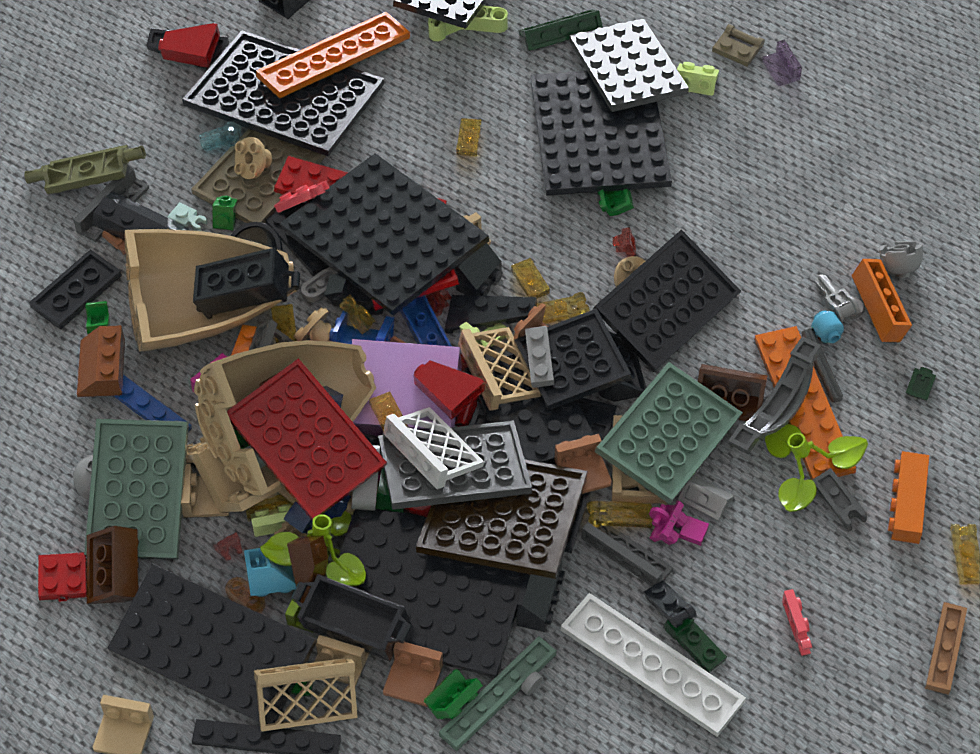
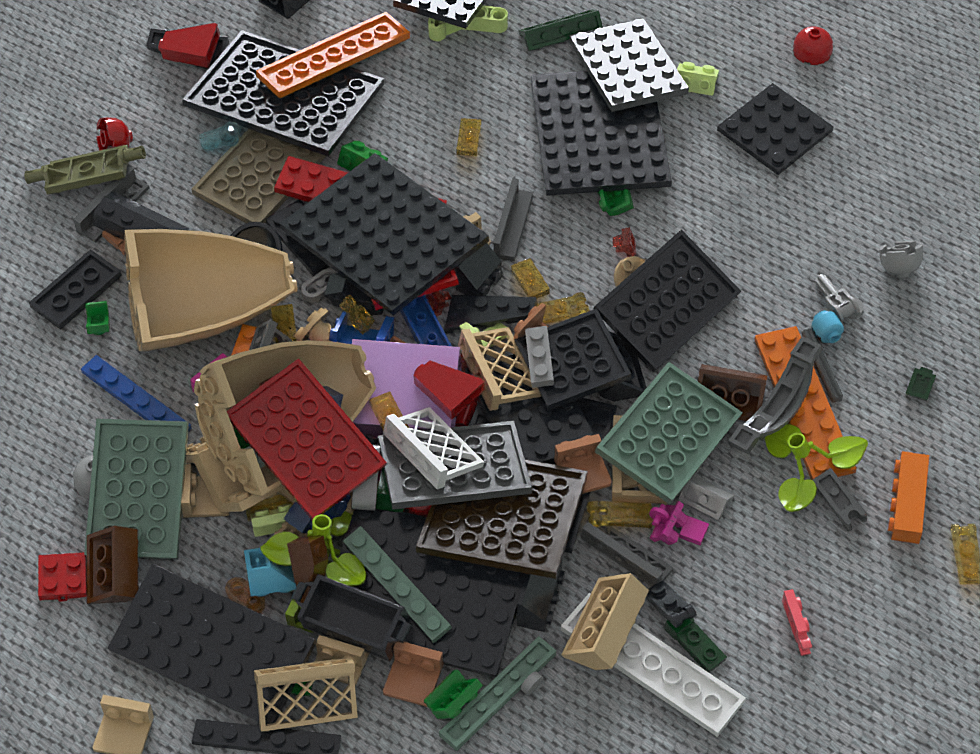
dark orange slope [77,325,125,397] -> none
light aqua plate [167,202,207,231] -> none
black container [193,247,300,319] -> none
green bracket [212,196,238,230] -> none
clear red tile [212,532,242,561] -> none
tan plate [234,137,272,179] -> none
coral plate [274,181,330,213] -> none
dark tan plate [712,24,765,67] -> none
clear purple panel [762,39,802,86] -> none
orange brick [852,259,912,342] -> none
medium nougat plate [925,602,967,695] -> none
none -> red cylinder [96,117,133,151]
none -> green bracket [337,141,388,171]
none -> sand green plate [343,526,452,644]
none -> dark grey fence [493,178,533,261]
none -> tan slope [561,573,649,670]
none -> black plate [717,83,834,175]
none -> red cylinder [793,26,833,65]

